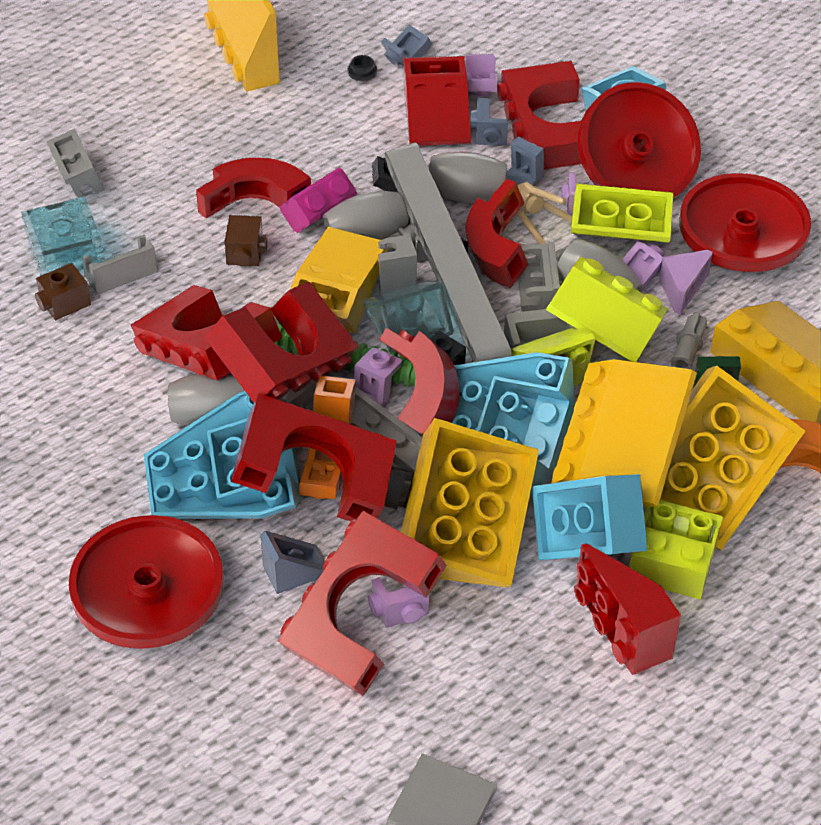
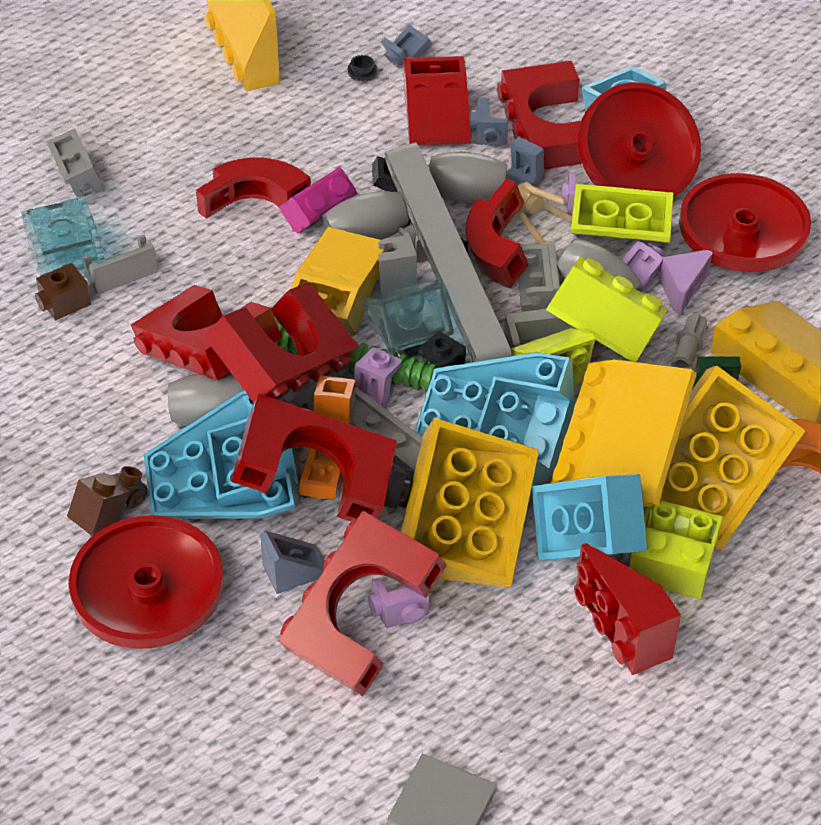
reddish brown brick [224,215,268,266] -> none
arch [379,328,460,436] -> none
lavender bracket [465,54,497,96] -> none
none -> reddish brown brick [67,466,148,536]

